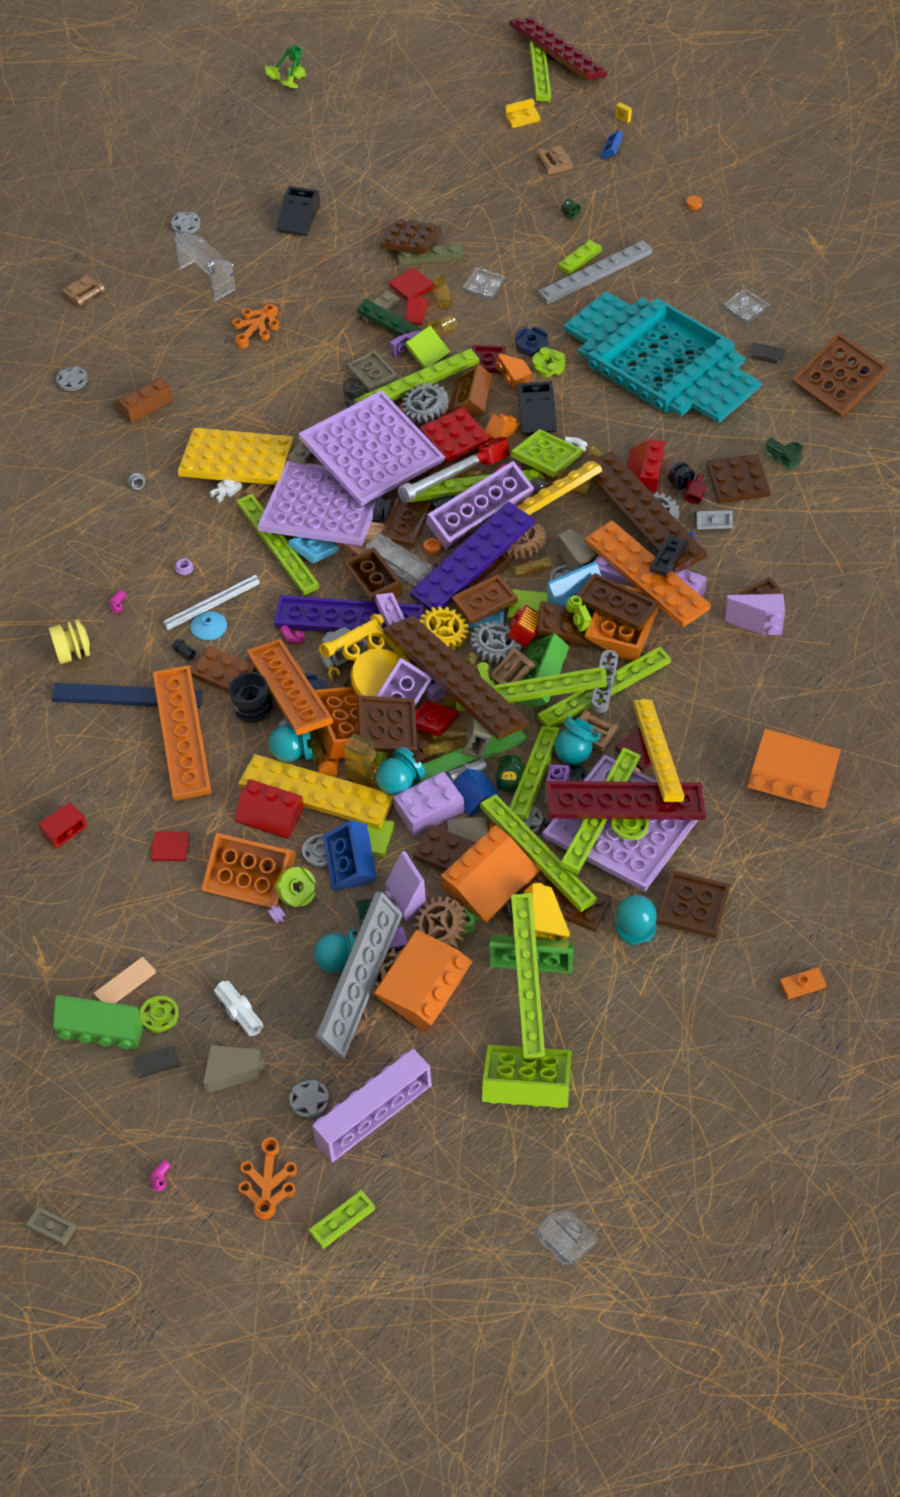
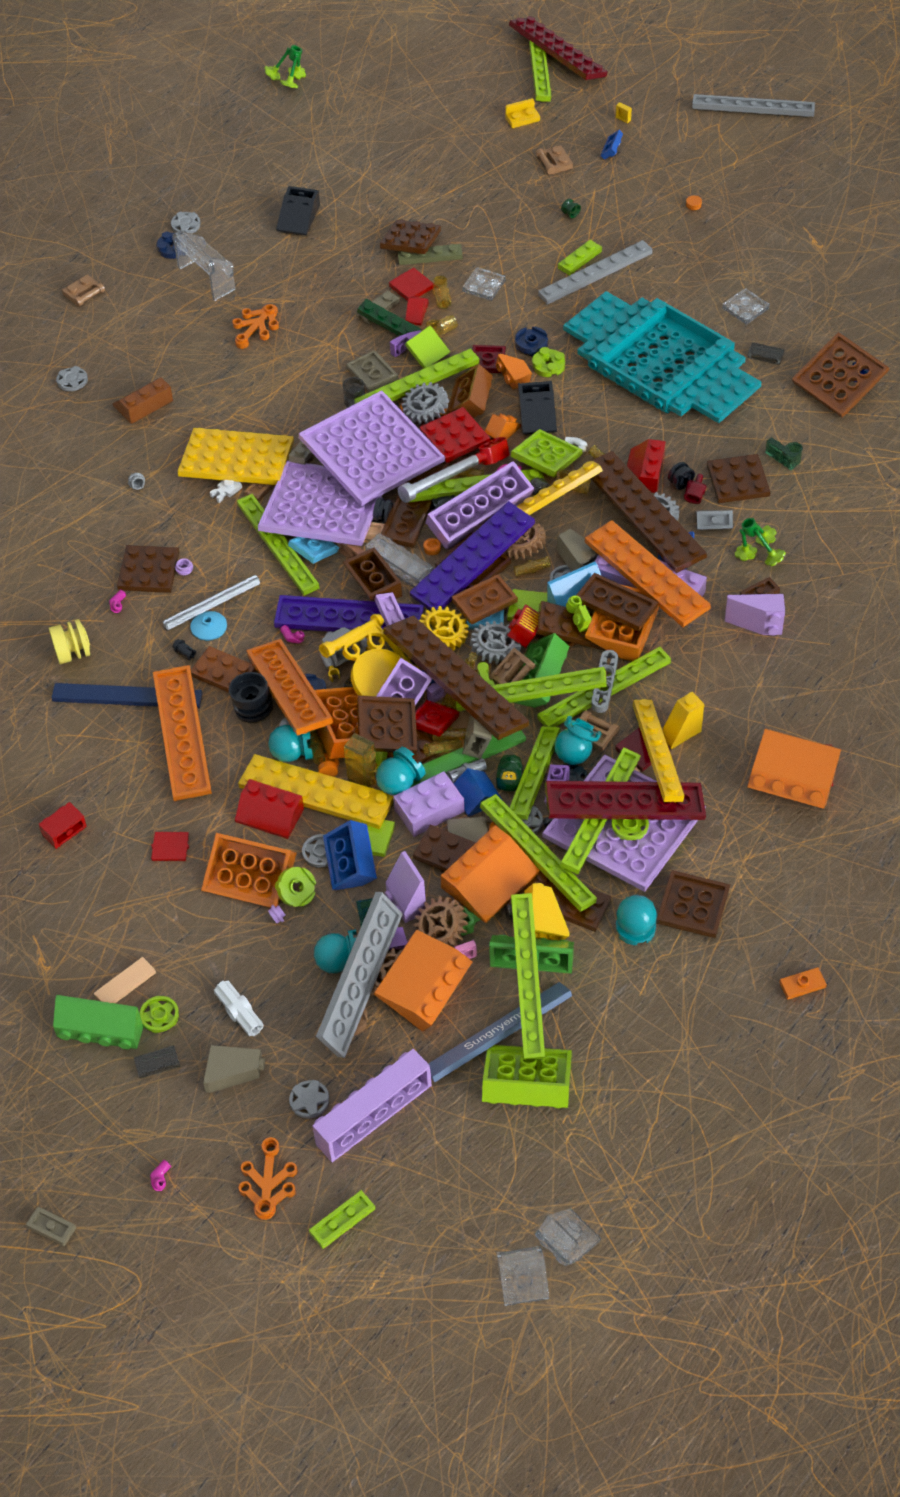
black plate [649,534,688,577] -> none
none -> reddish brown plate [117,545,180,593]
none -> dark blue plate [156,231,189,259]
none -> sand blue tile [429,982,572,1082]
none -> bright pink tile [455,940,477,959]
none -> clear slope [496,1246,549,1306]
none -> yellow slope [662,692,704,749]
none -> light grey plate [692,94,815,117]
none -> lime plant [735,518,786,566]

